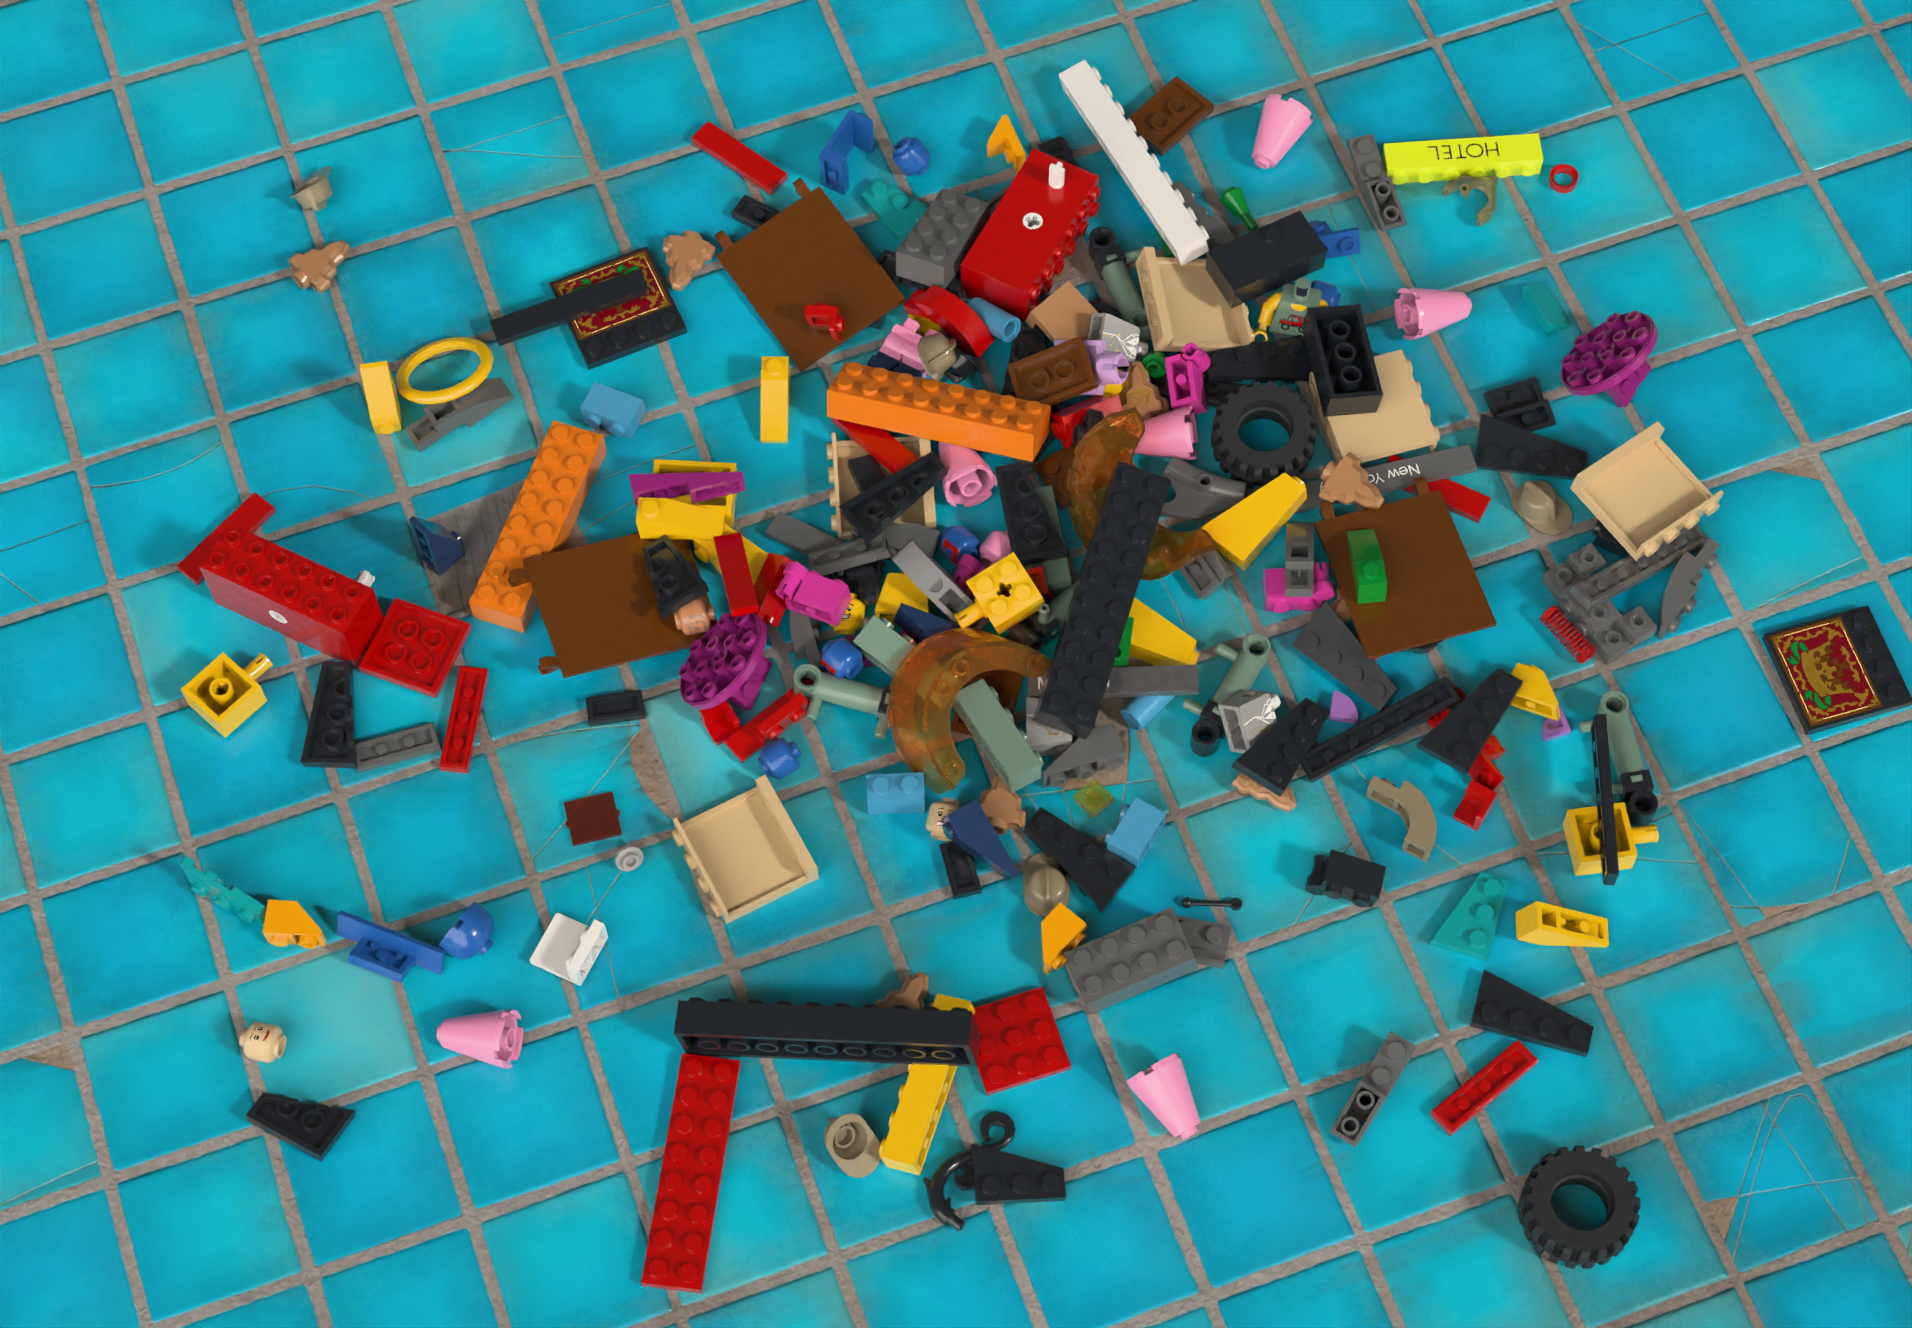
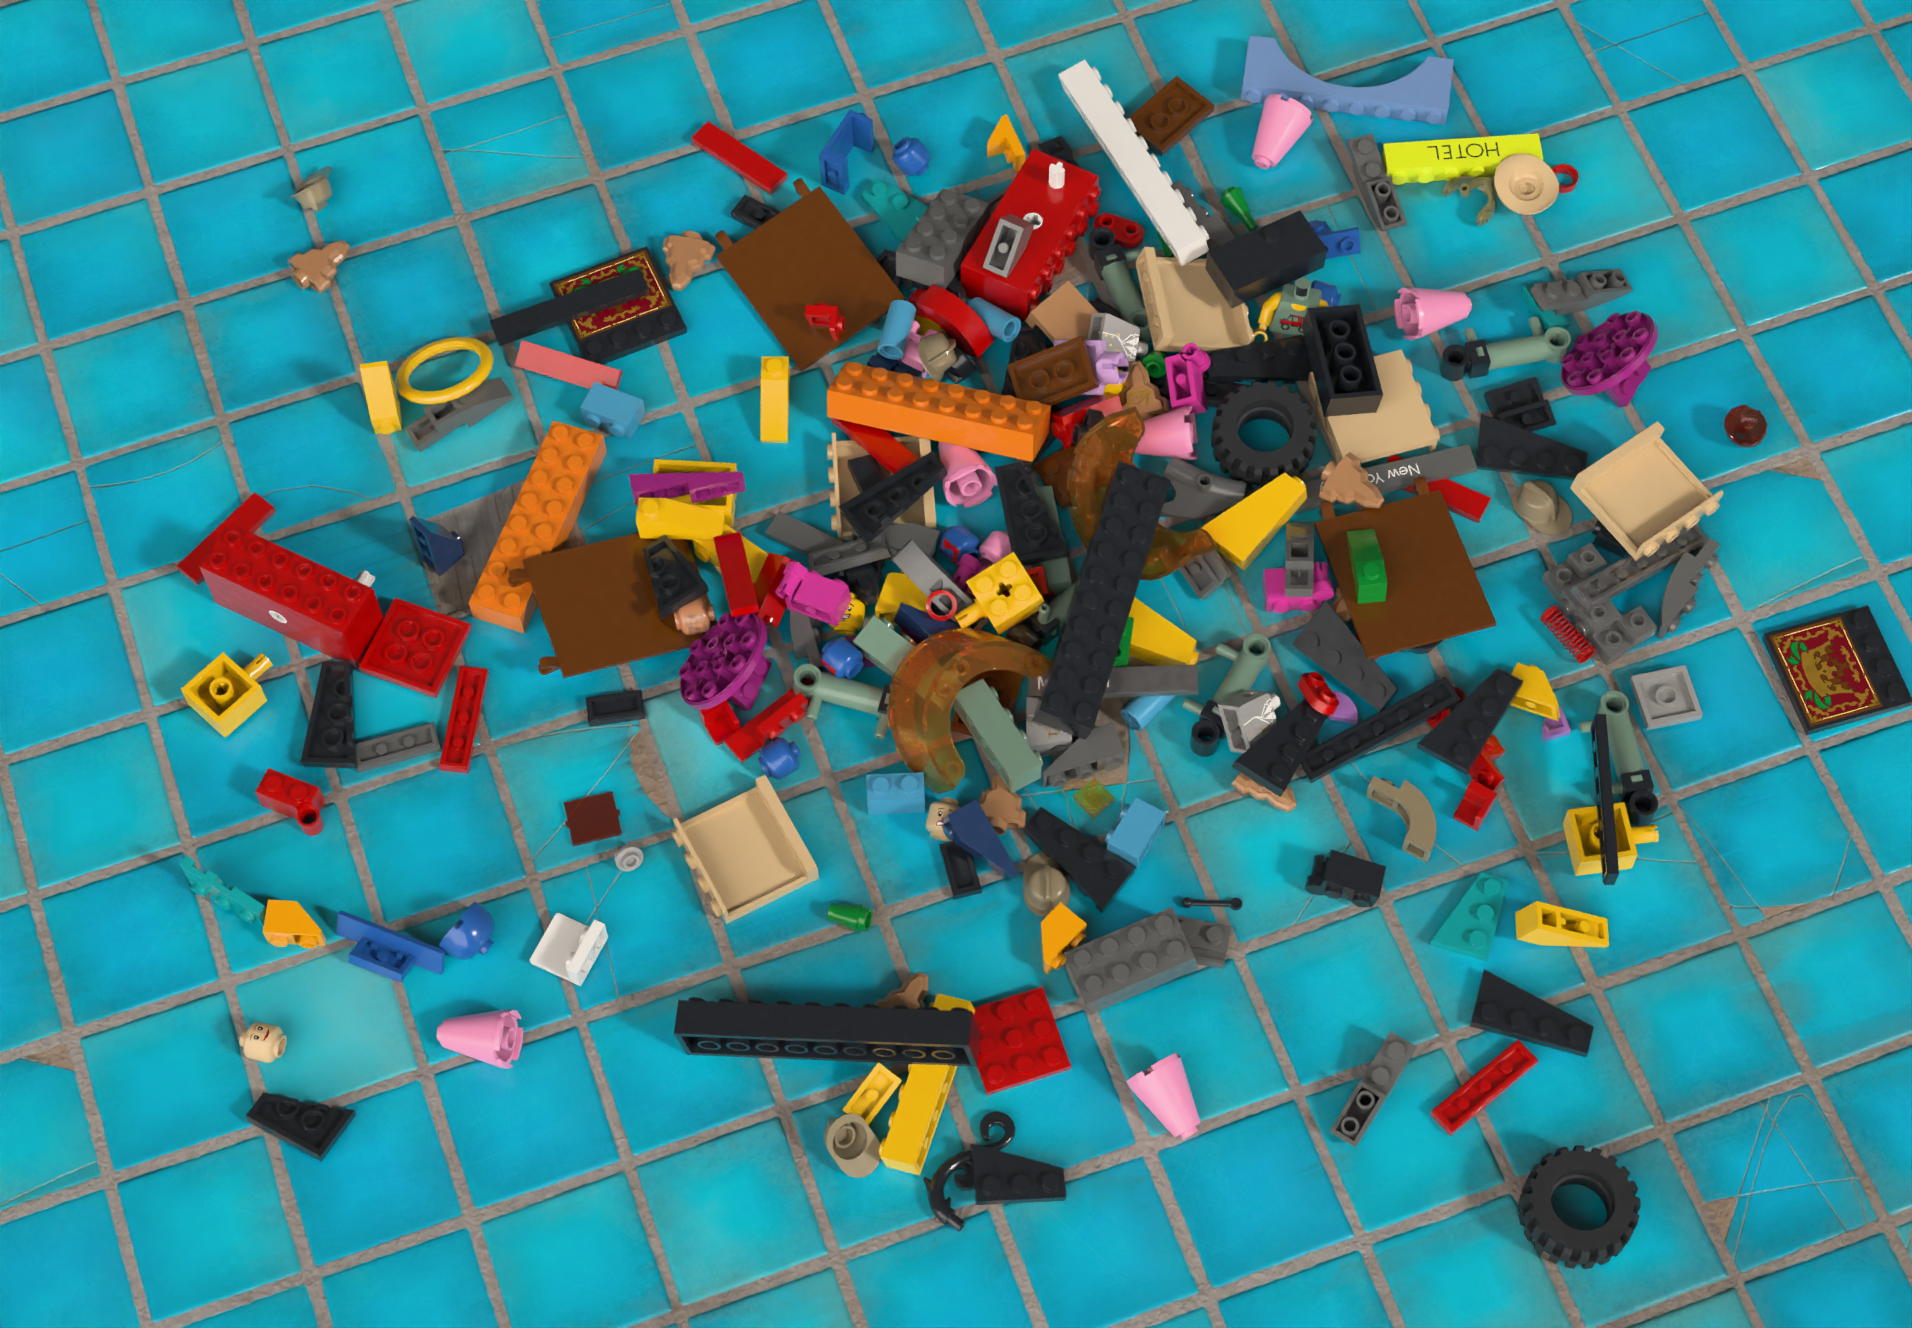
red plate [641,1053,741,1294] -> none
none -> red hinge [255,768,325,836]
none -> tile [515,340,623,390]
none -> green cone [827,903,873,933]
none -> yellow plate [842,1062,902,1126]
none -> dark azure pin [877,300,916,360]
none -> piece [926,589,957,621]
none -> slope [983,214,1034,278]
none -> red plate [1093,213,1144,249]
none -> medium blue arch [1241,35,1454,124]
none -> red plate [1297,672,1339,715]
none -> sand green piece [1440,316,1571,381]
none -> tan hat [1494,154,1559,215]
none -> dark grey slope [1530,269,1633,316]
none -> light grey plate [1630,665,1703,730]
none -> clear red hair [1724,405,1768,448]

